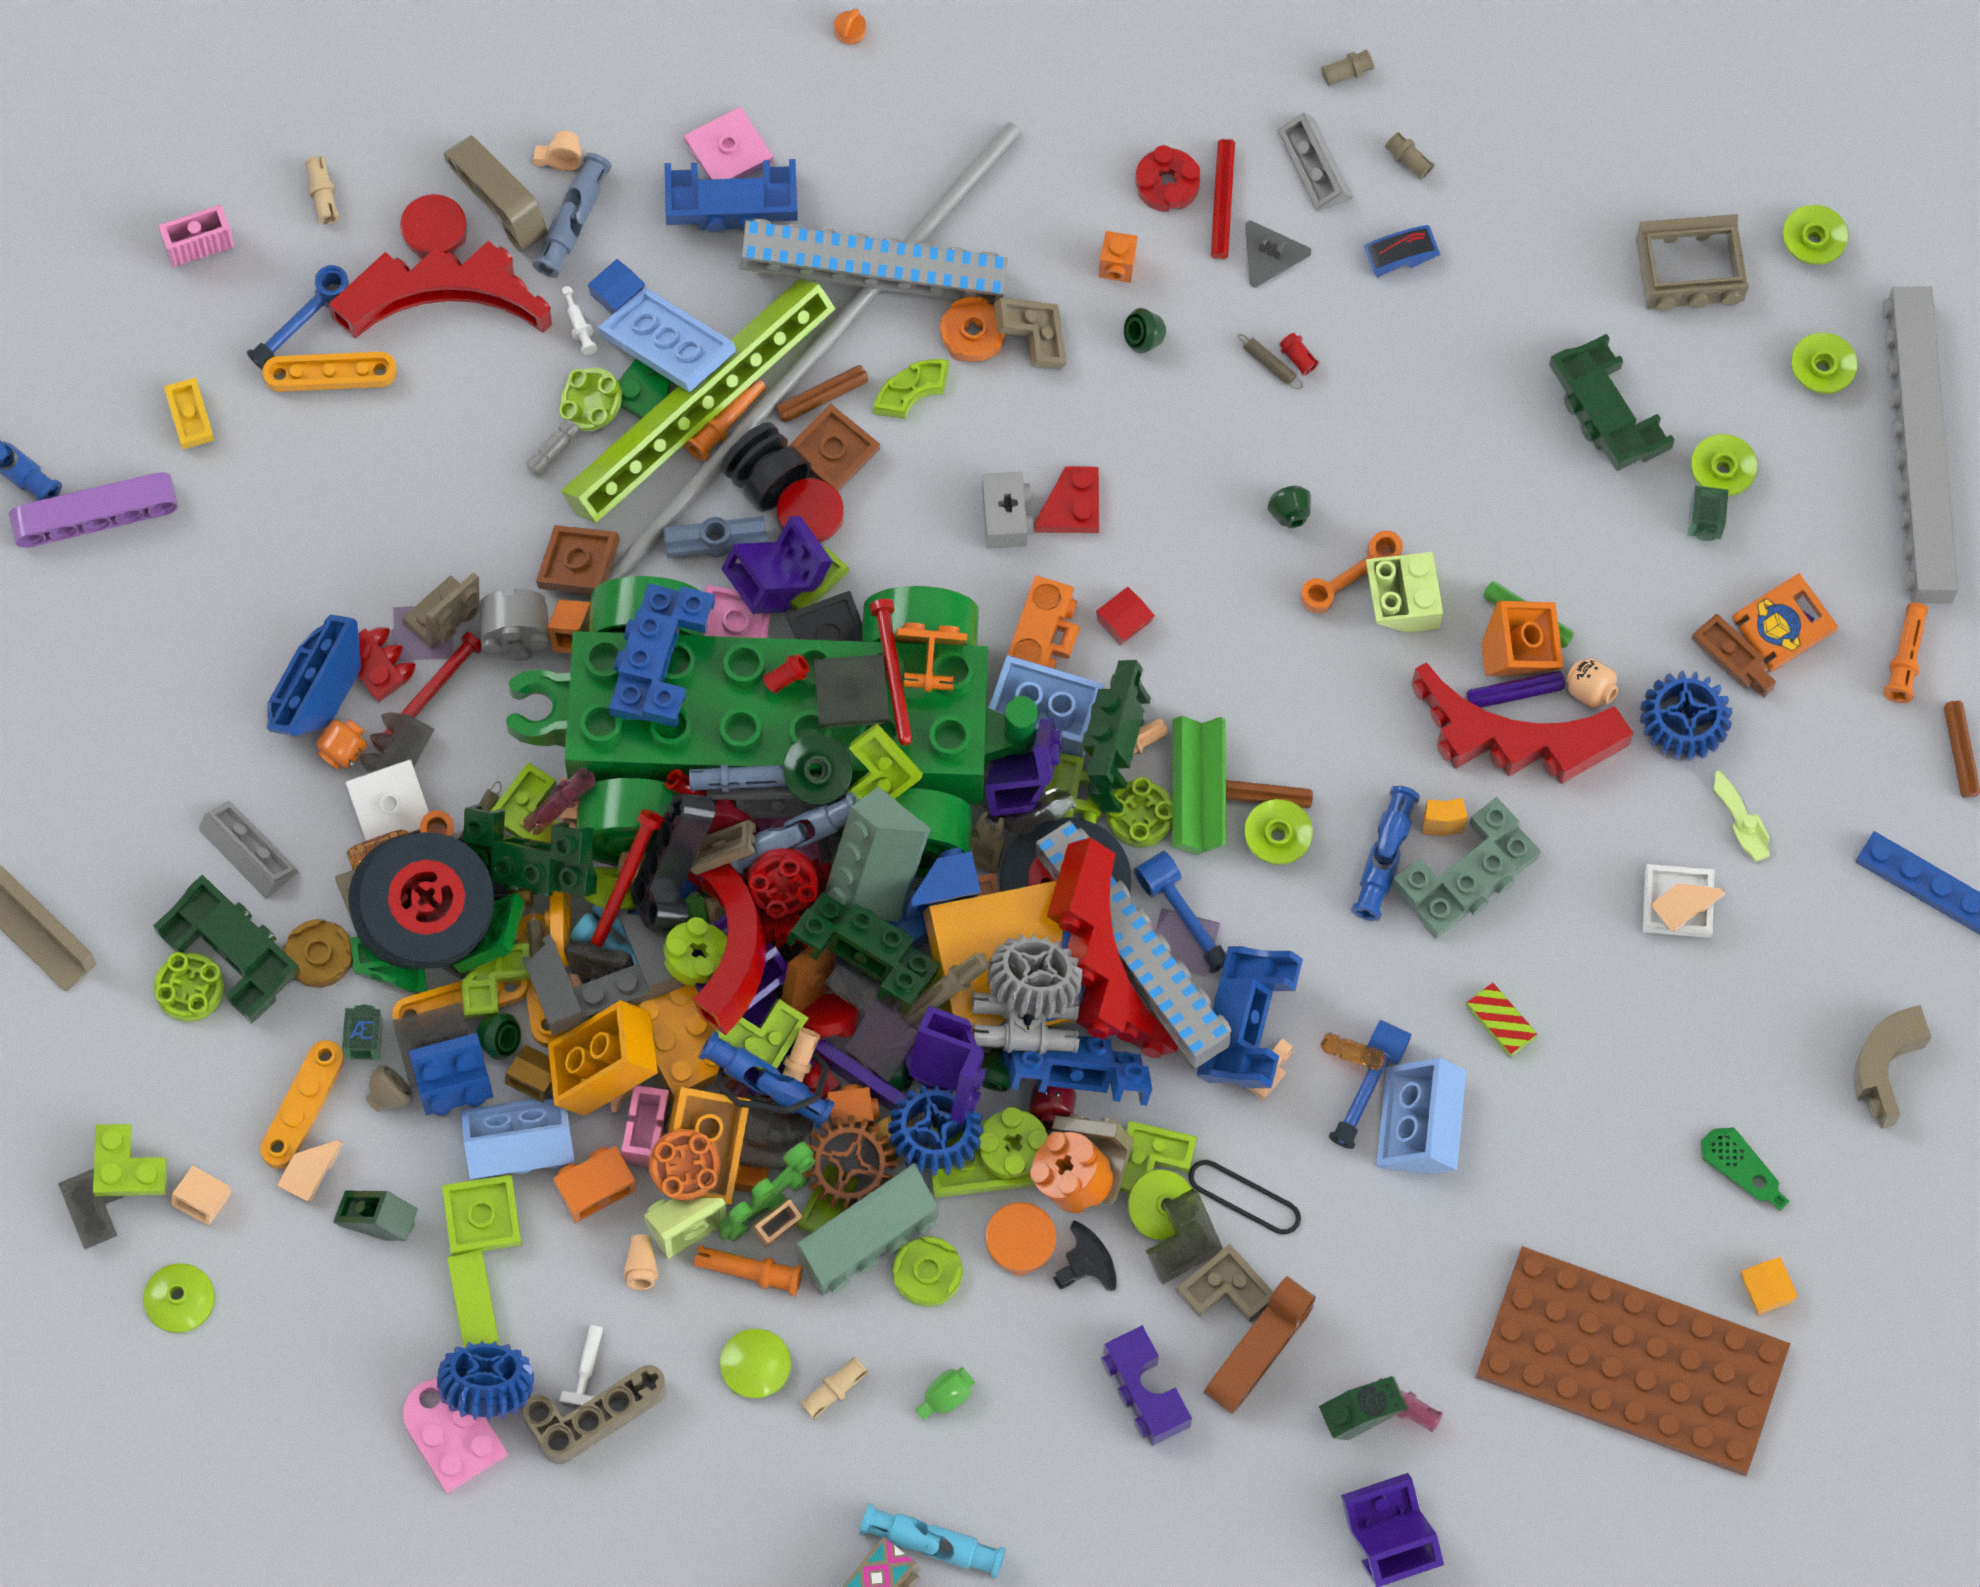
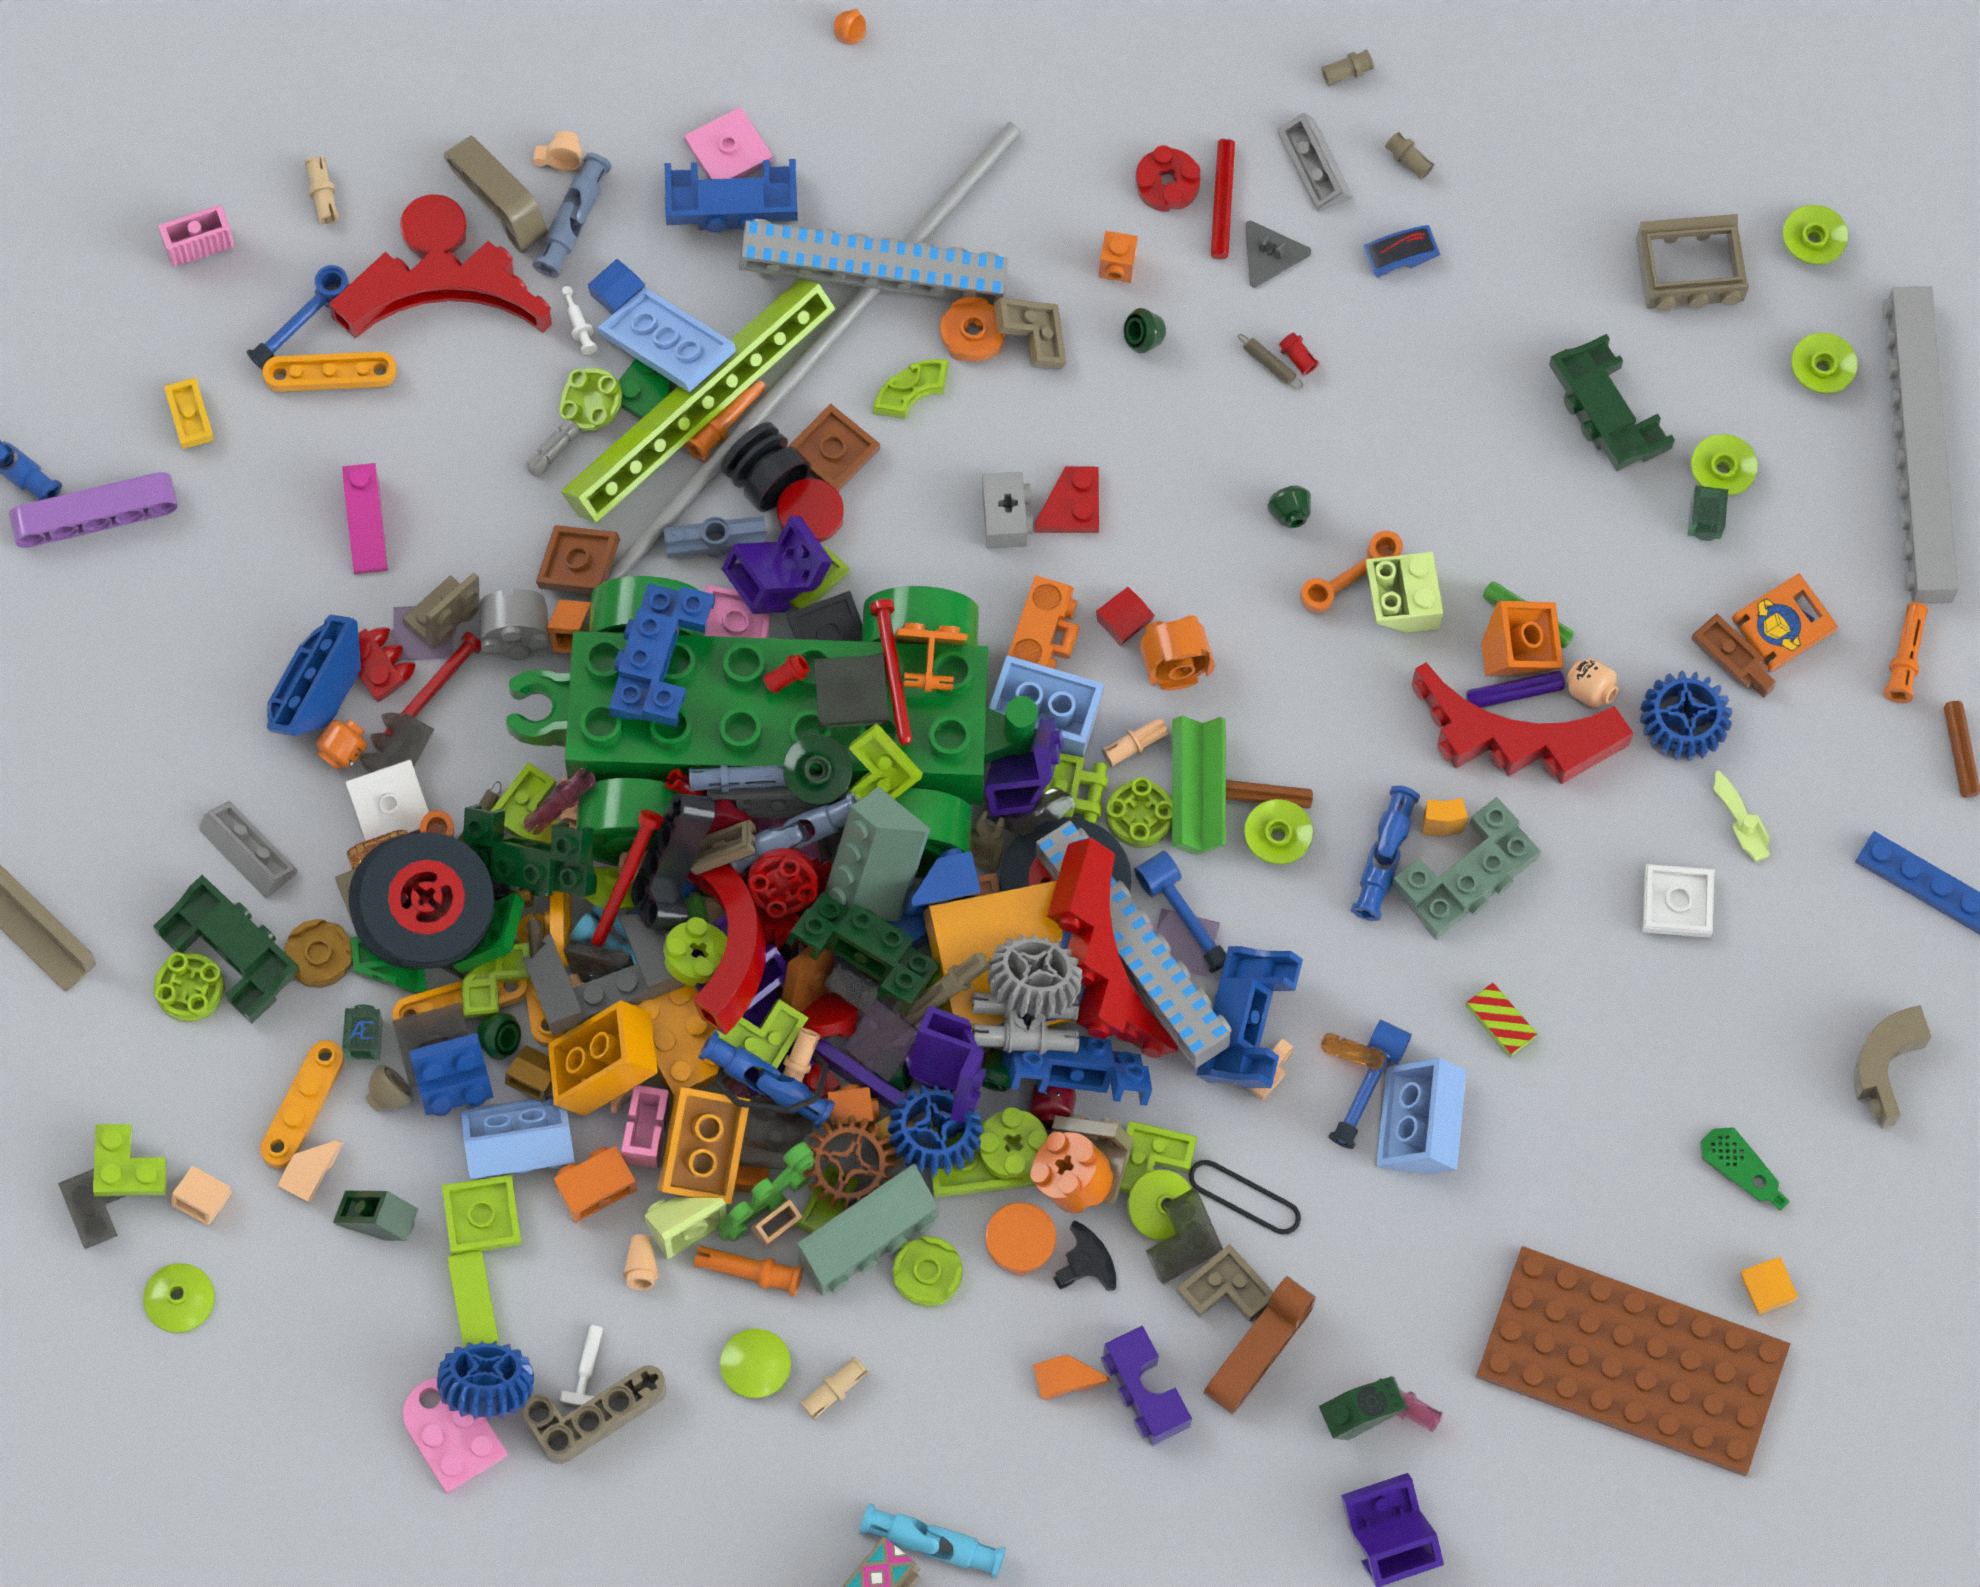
orange tile [648,1129,720,1200] -> none
dark orange axle [776,365,868,422] -> none
bright green plant [915,1367,975,1421] -> none
dark green bracket [1083,660,1151,813] -> none
light nougat slope [1651,883,1726,932] -> none
none -> dark pink slope [342,463,388,574]
none -> orange slope [1033,1354,1111,1400]
none -> orange brick [1139,615,1215,690]

